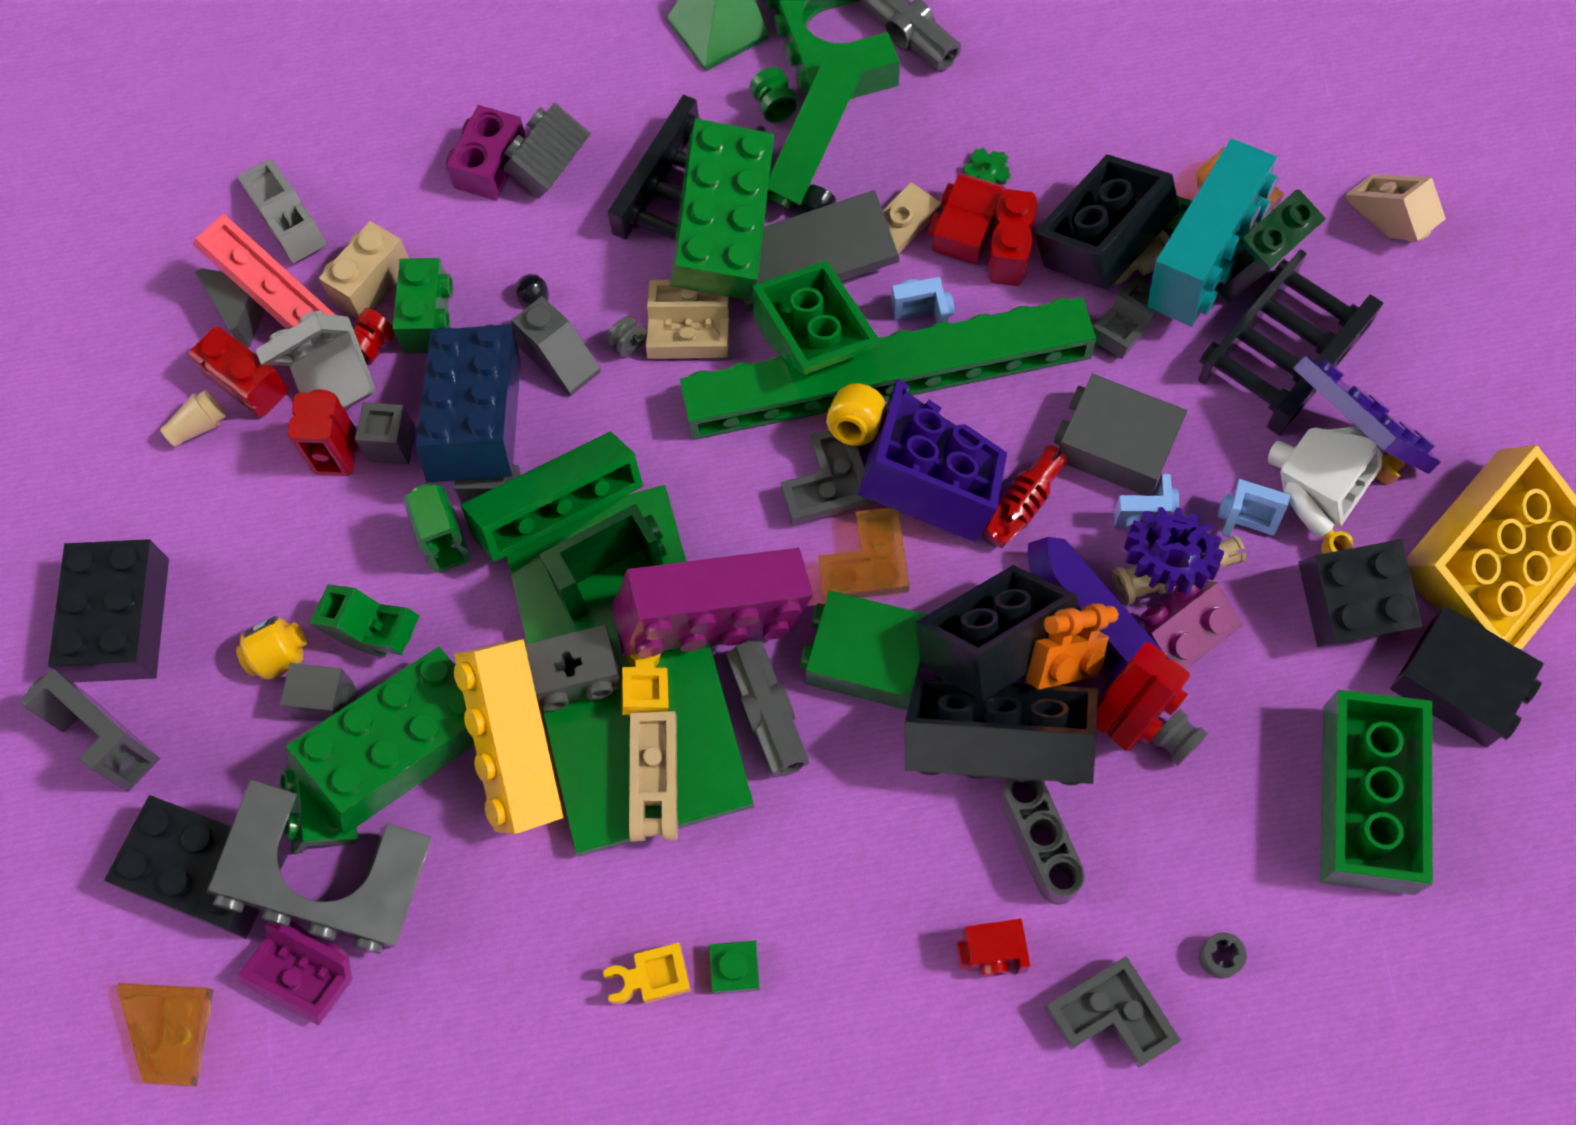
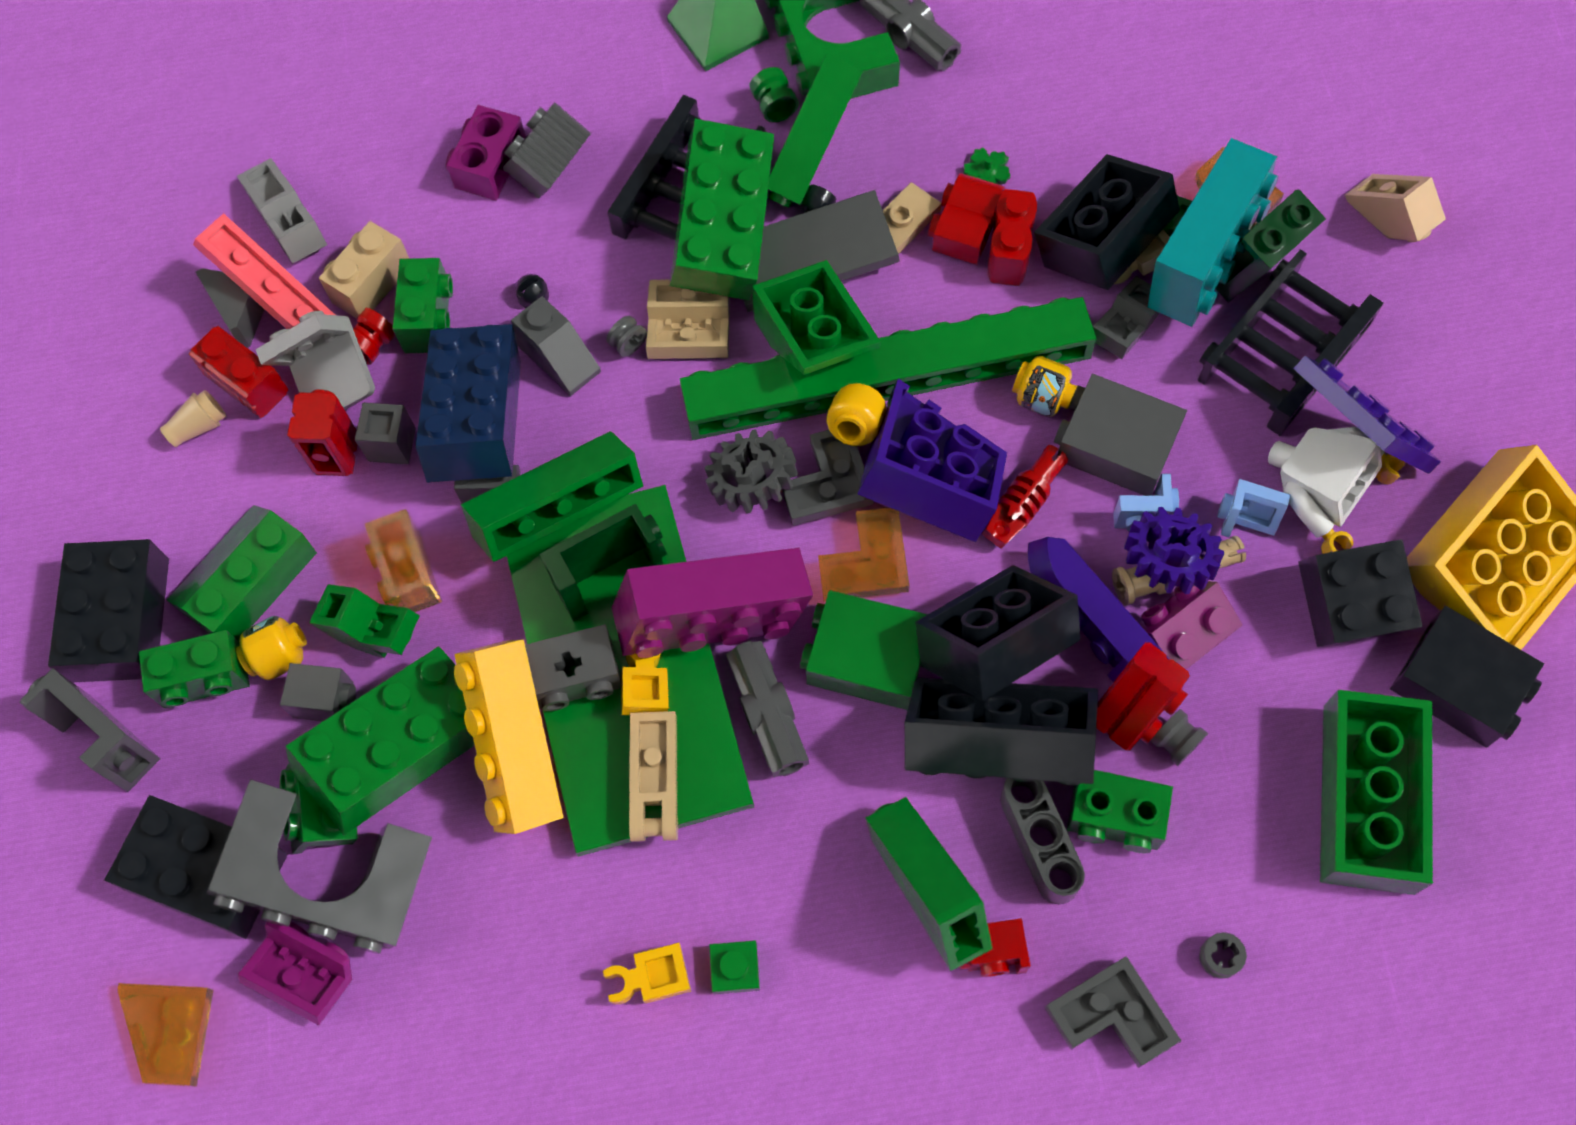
green brick [404,484,471,573] -> none
light blue bracket [891,277,954,323] -> none
orange plate [1025,603,1118,690] -> none
none -> green brick [139,630,250,708]
none -> green slope [167,505,317,641]
none -> brick [365,509,443,612]
none -> dark grey gear [705,430,798,514]
none -> green slope [865,797,993,972]
none -> head [1012,356,1078,417]
none -> green brick [1067,770,1173,853]

